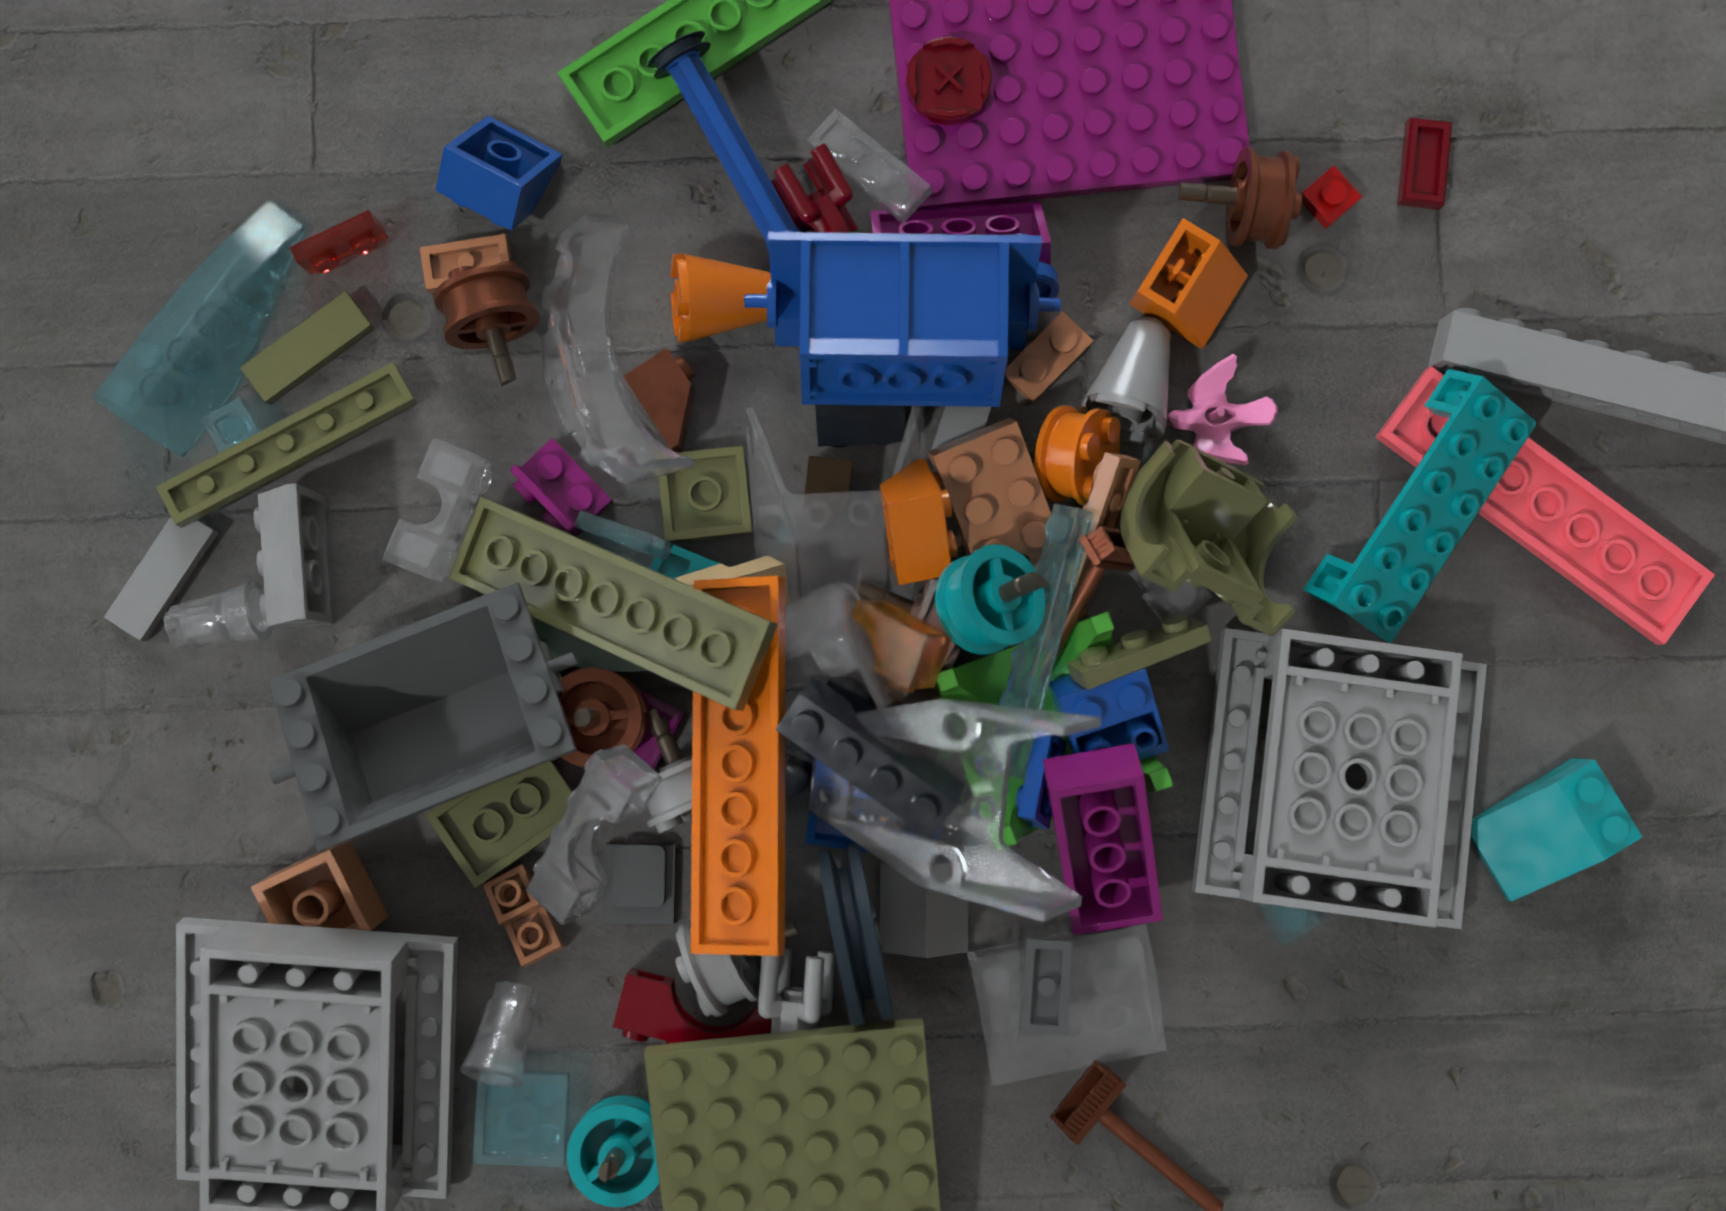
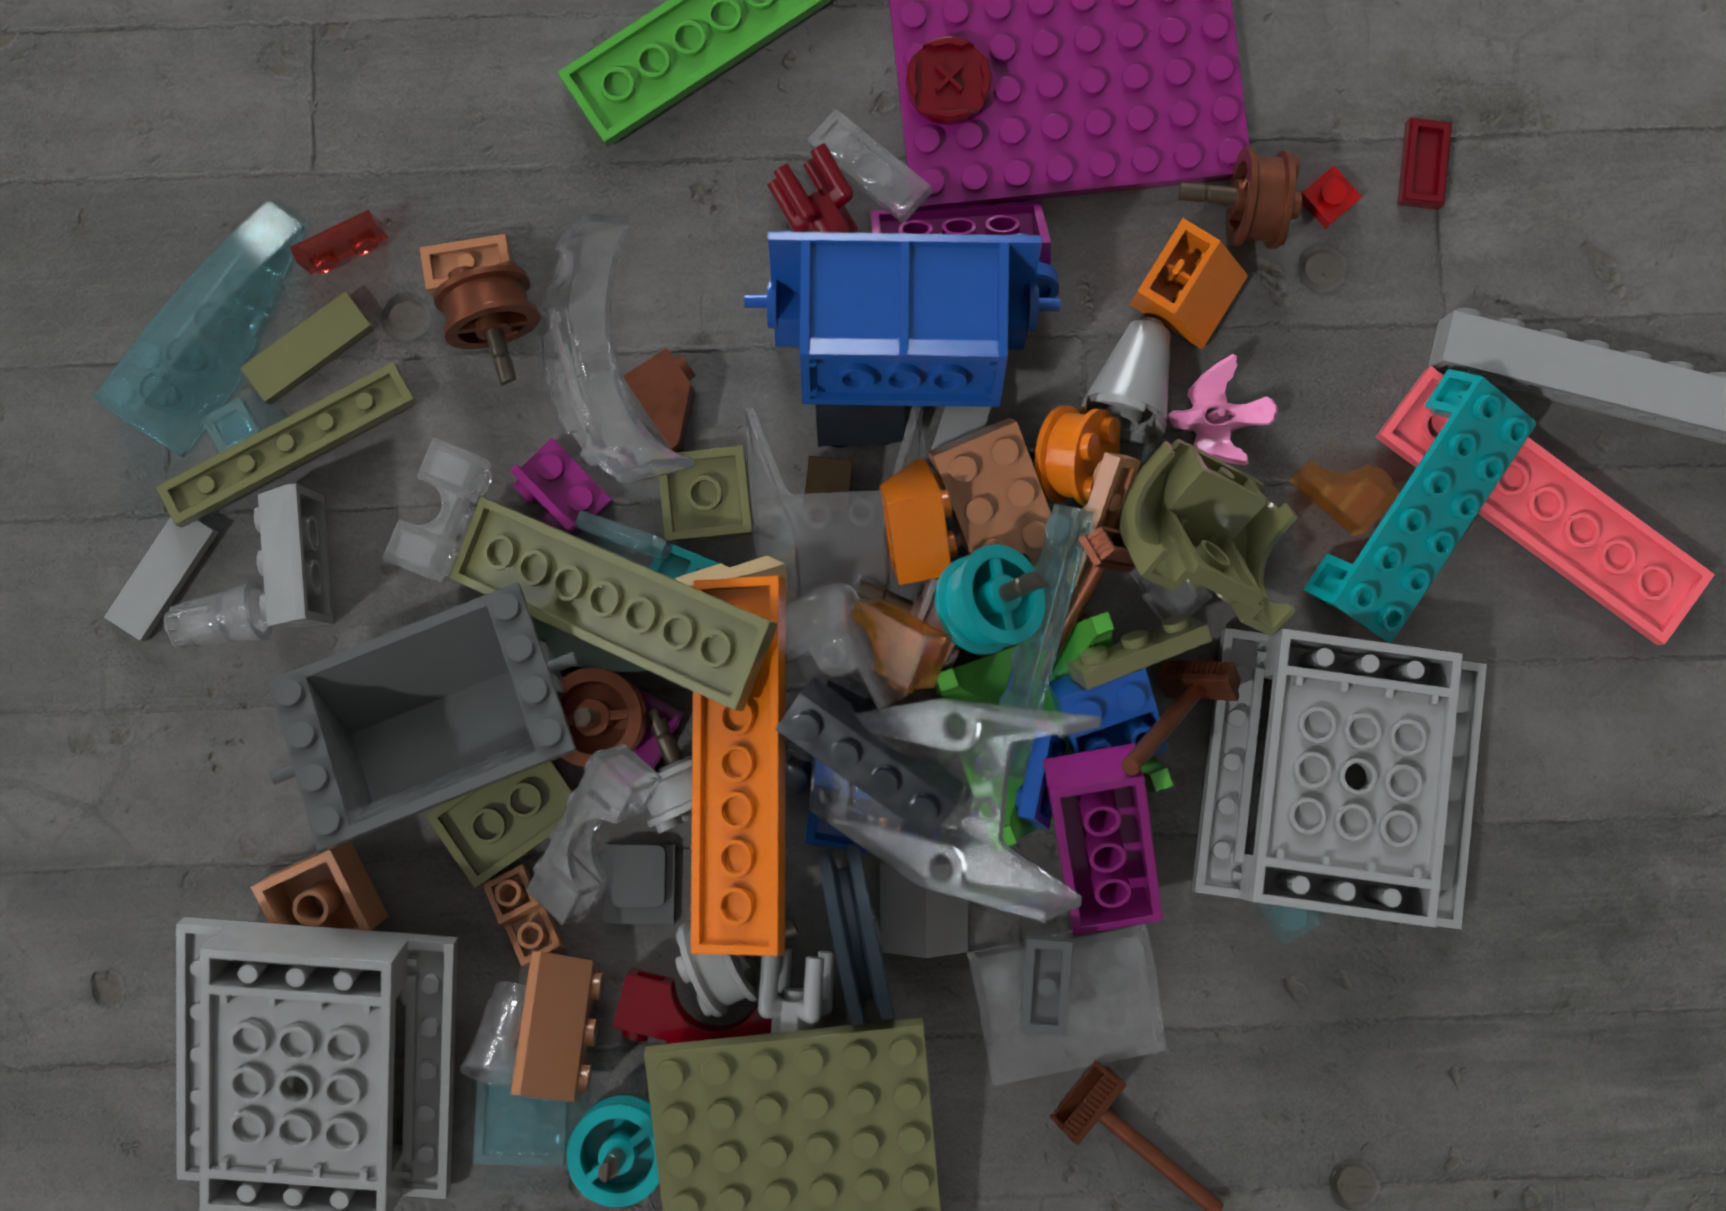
blue slope [435,115,563,231] -> none
blue piece [648,31,802,252] -> none
orange cone [670,253,771,342] -> none
nougat plate [1004,311,1093,405] -> none
teal slope [1470,758,1643,902] -> none
none -> nougat slope [511,950,604,1103]
none -> copper piece [1121,660,1242,775]
none -> clear orange arch [1288,461,1400,537]

